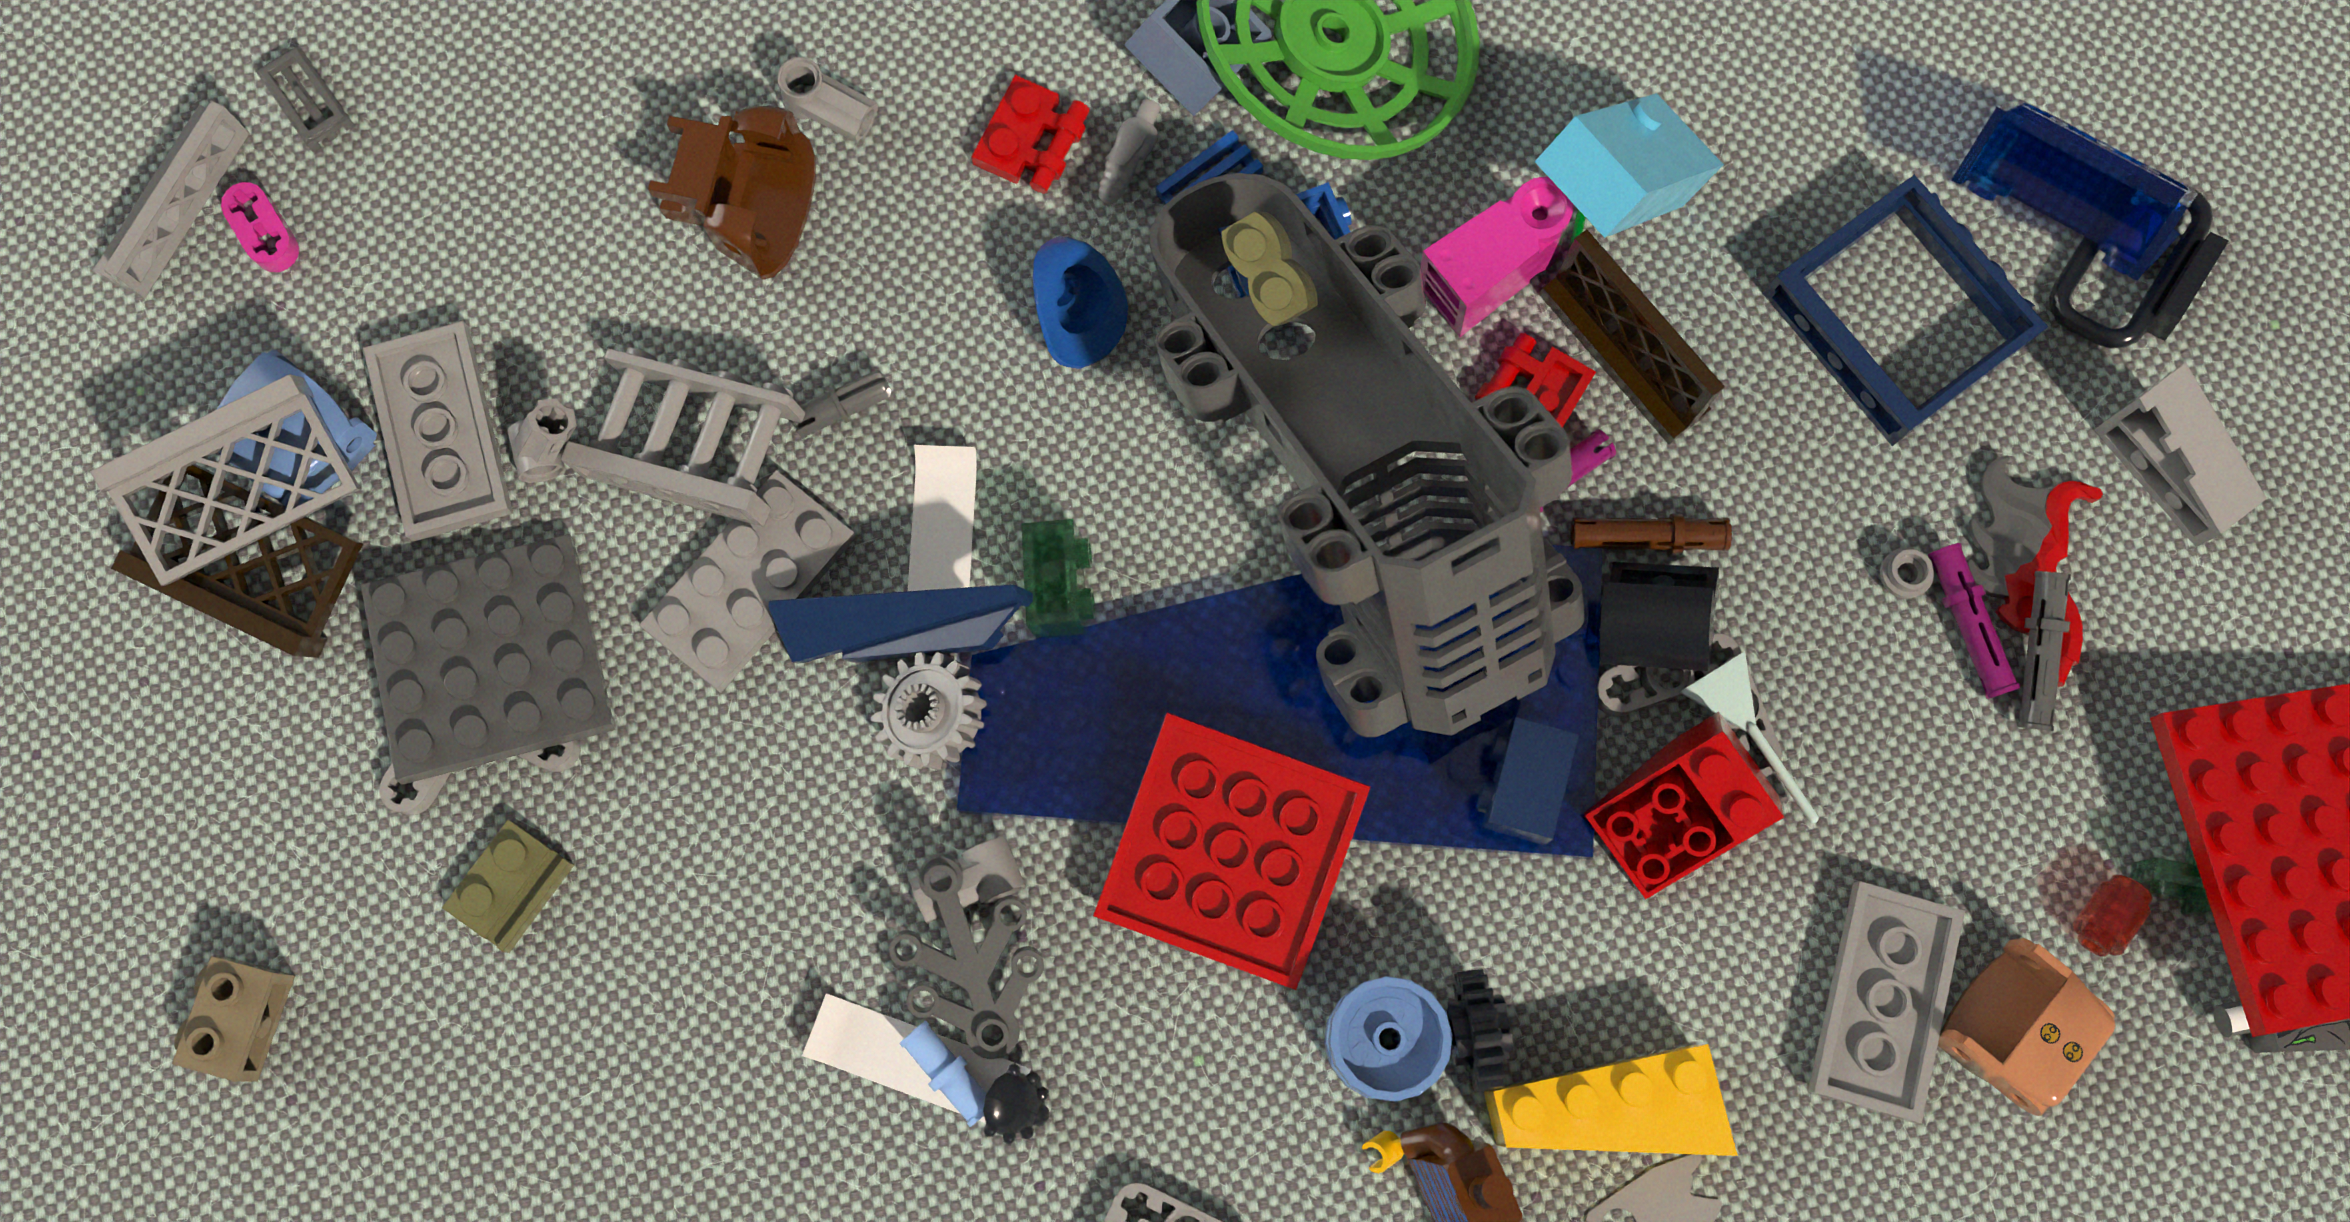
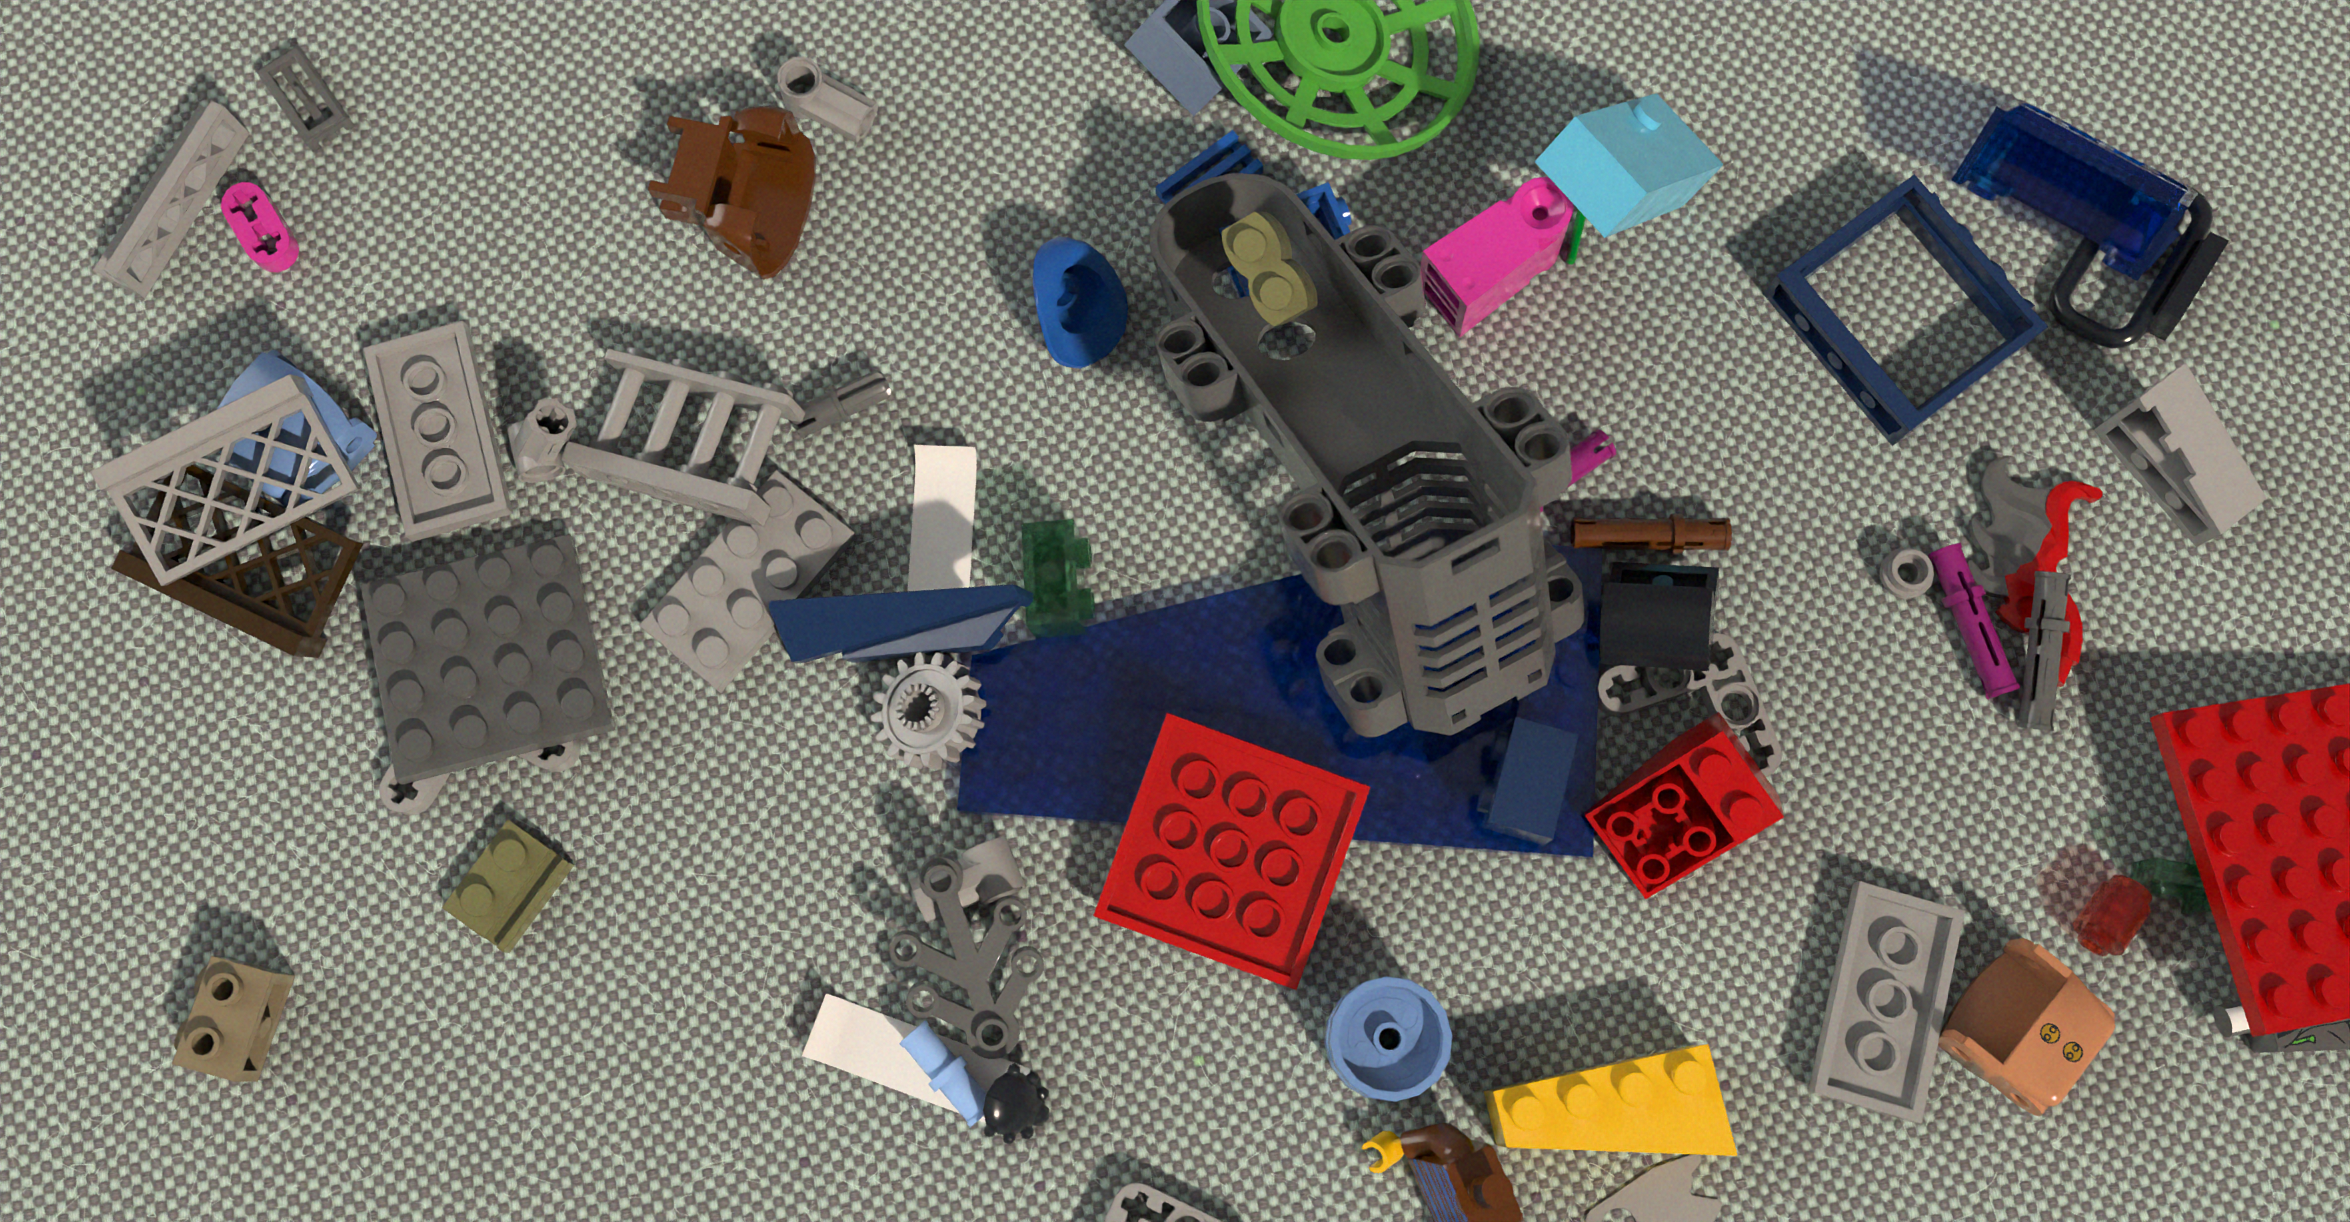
red plate [971,75,1090,194] -> none
light grey piece [1099,99,1161,204] -> none
black gear [1446,968,1514,1092] -> none
red plate [1475,333,1596,428] -> none
dark brown fence [1539,229,1725,445] -> none
light aqua piece [1680,651,1819,823] -> none

